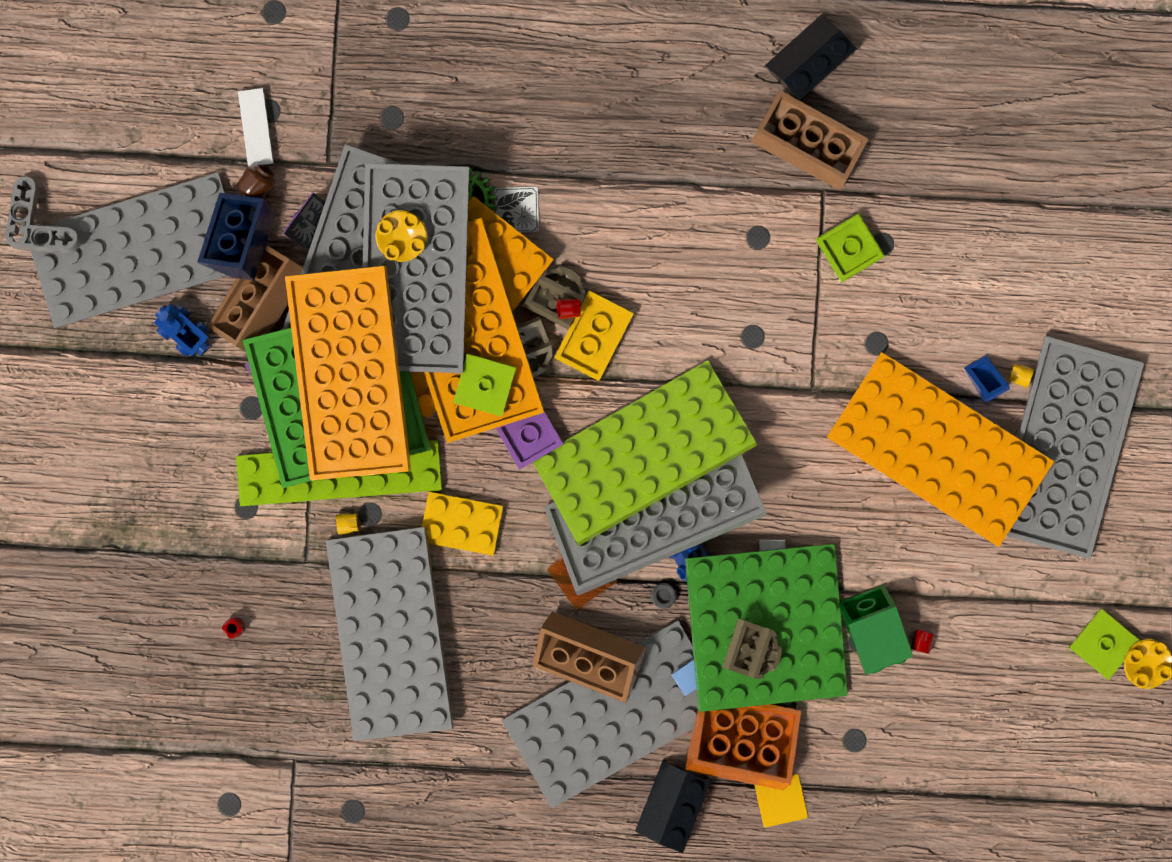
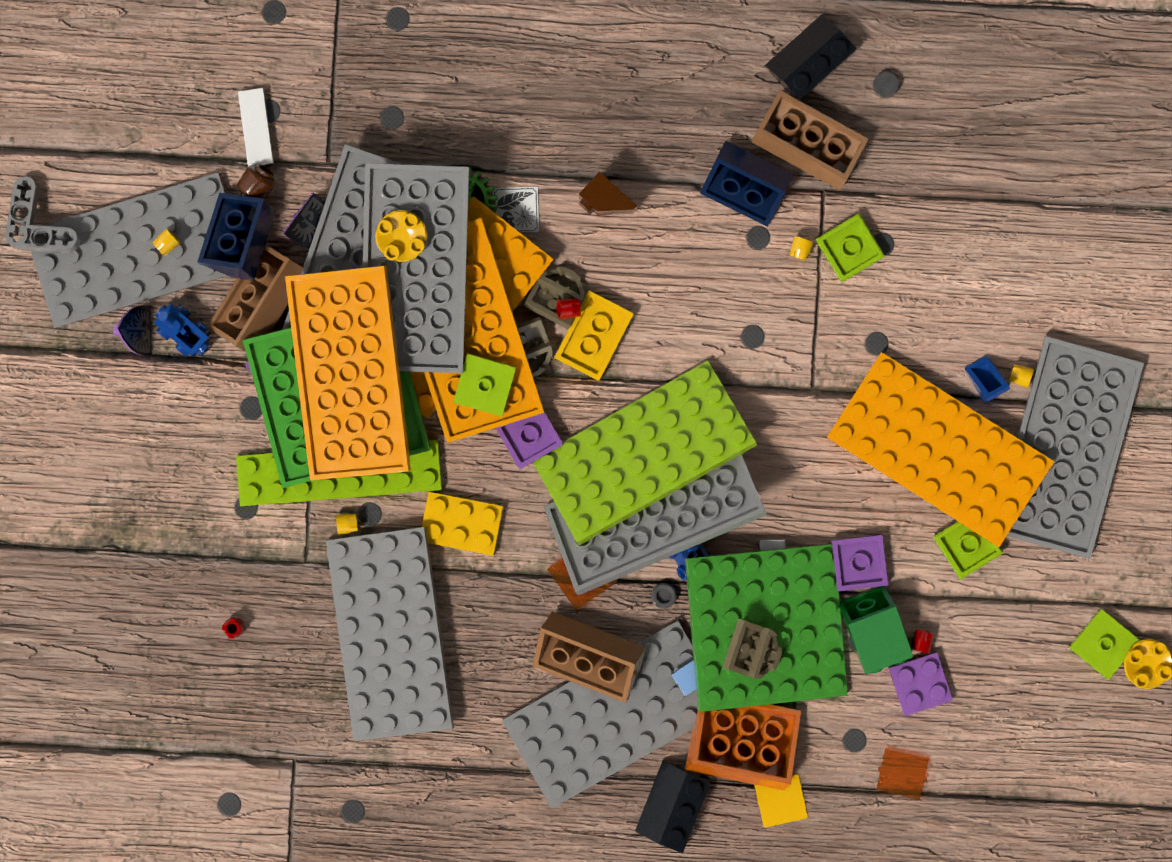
none -> shield [113,305,151,356]
none -> yellow hose [152,228,181,256]
none -> reddish brown slope [579,171,637,215]
none -> dark blue slope [700,140,794,227]
none -> yellow hose [789,236,814,261]
none -> medium lavender plate [831,535,888,591]
none -> flat silver tile [873,72,899,98]
none -> clear orange piece [876,749,929,799]
none -> medium lavender plate [888,652,953,716]
none -> lime plate [933,522,1003,580]

